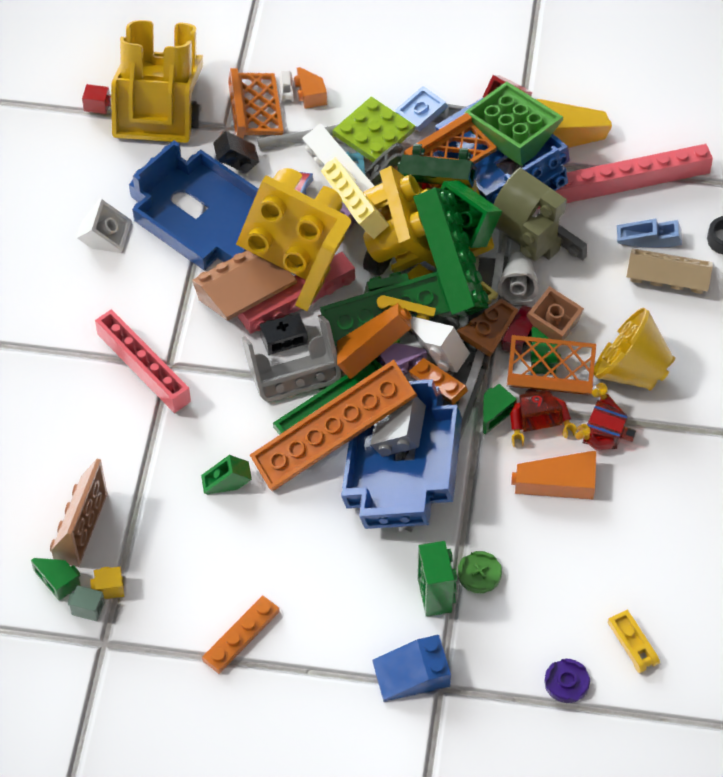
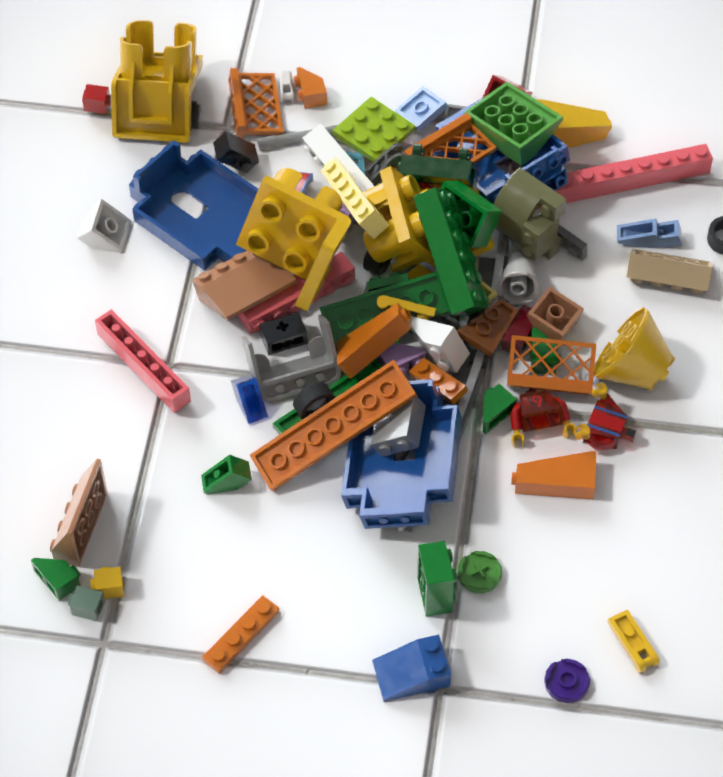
none -> clear blue slope [231,374,268,424]
none -> black tyre [293,382,335,420]

